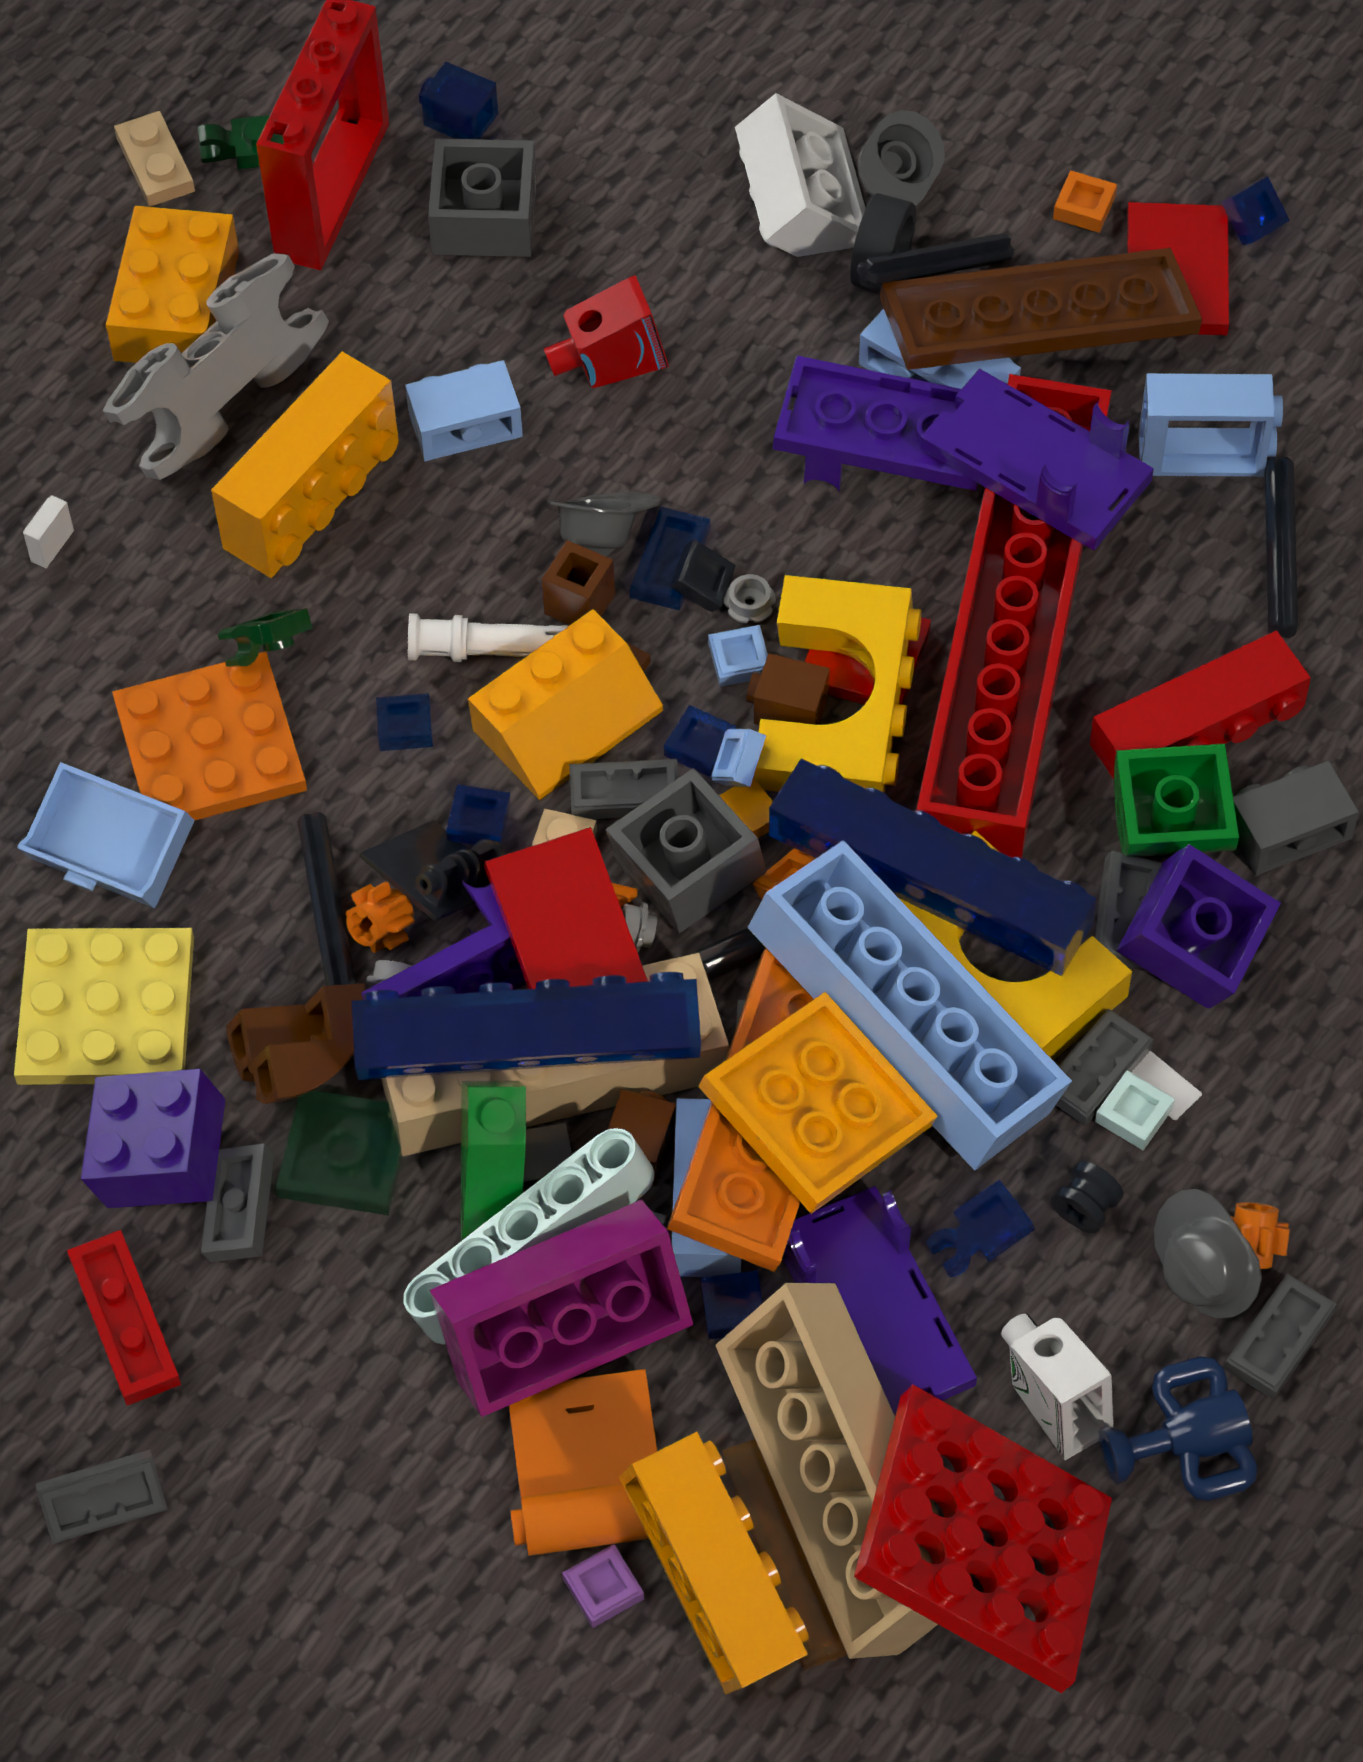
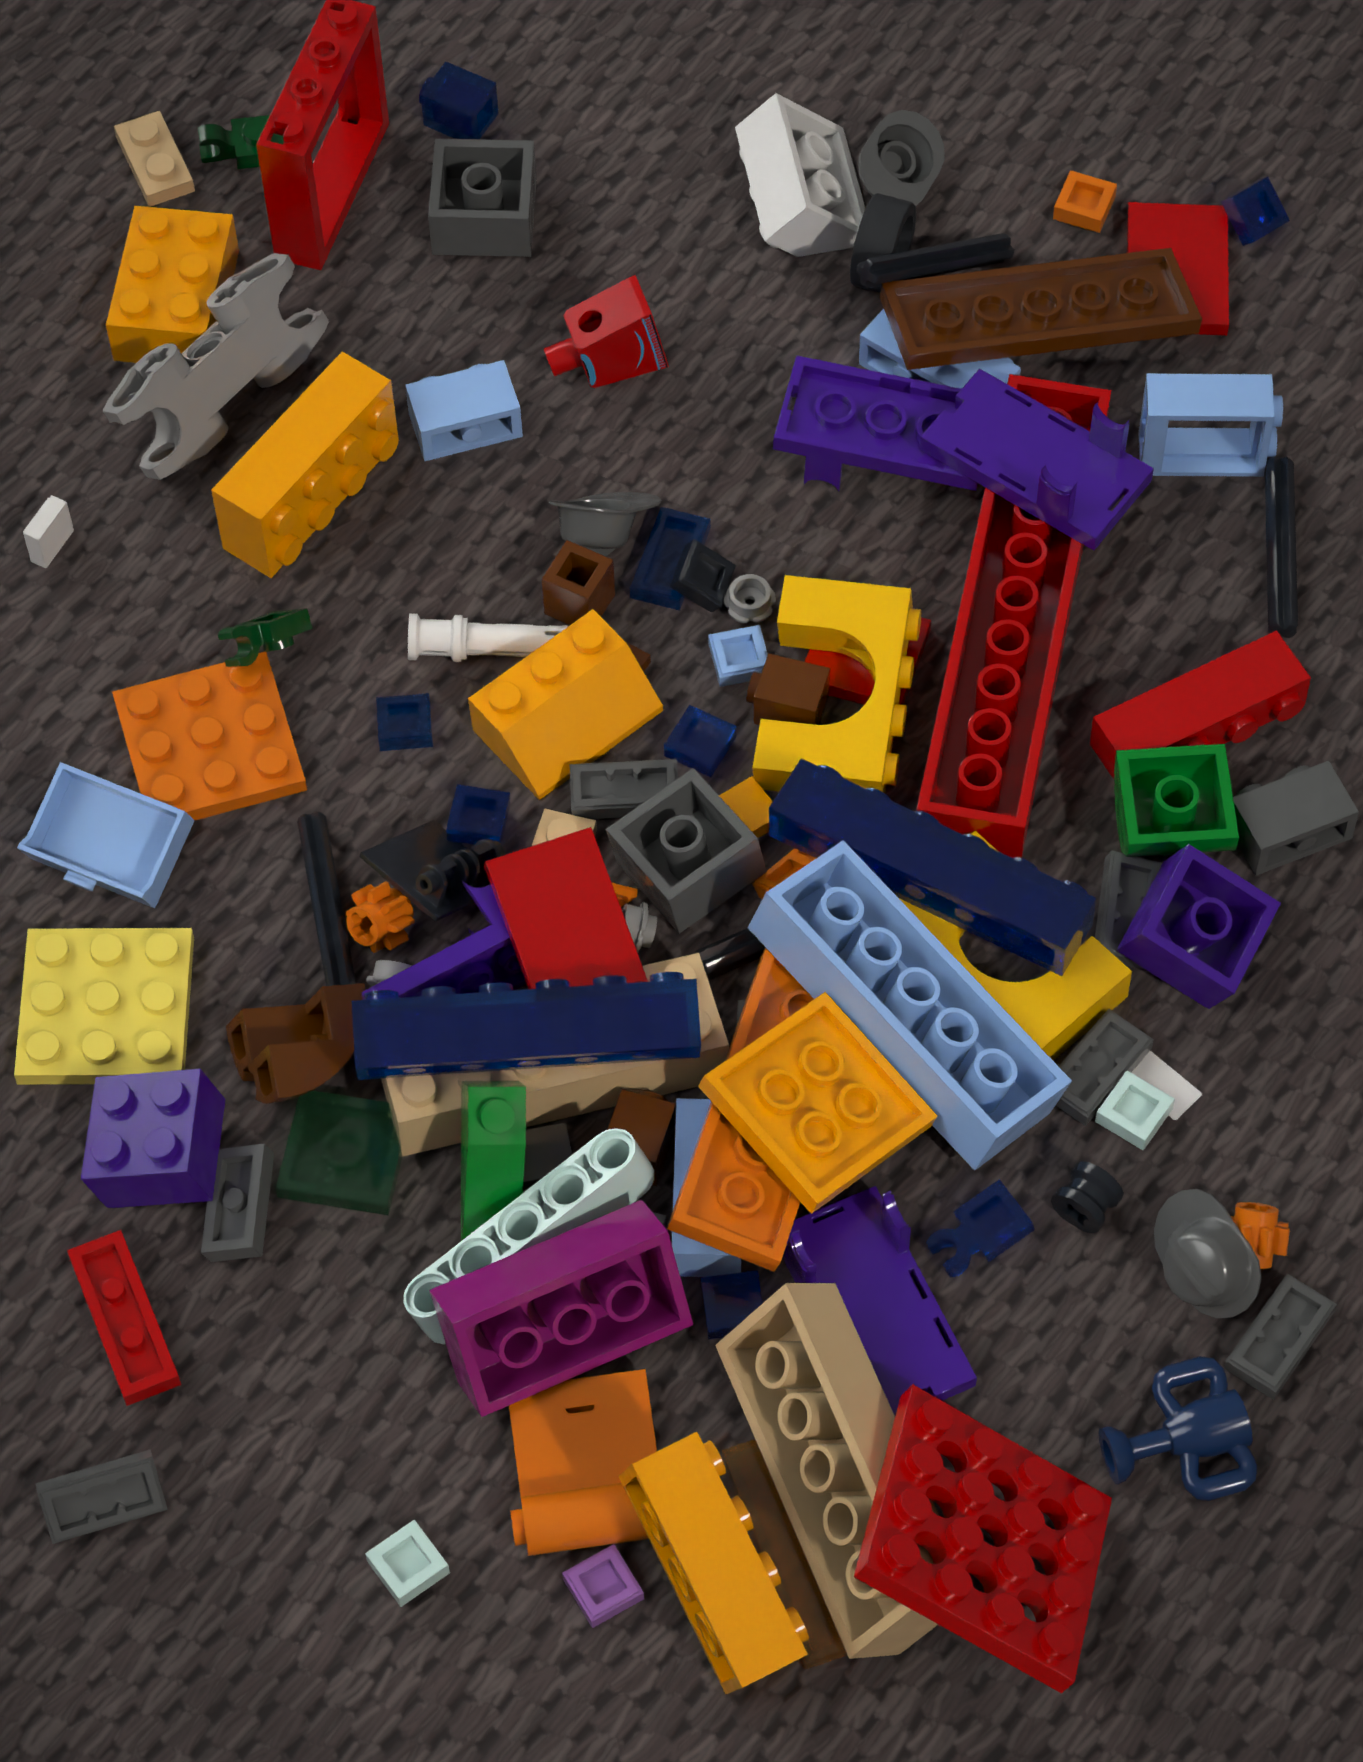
light blue tile [711,729,766,787] -> none
white torso [1001,1314,1113,1460] -> none
none -> light aqua plate [365,1520,450,1607]

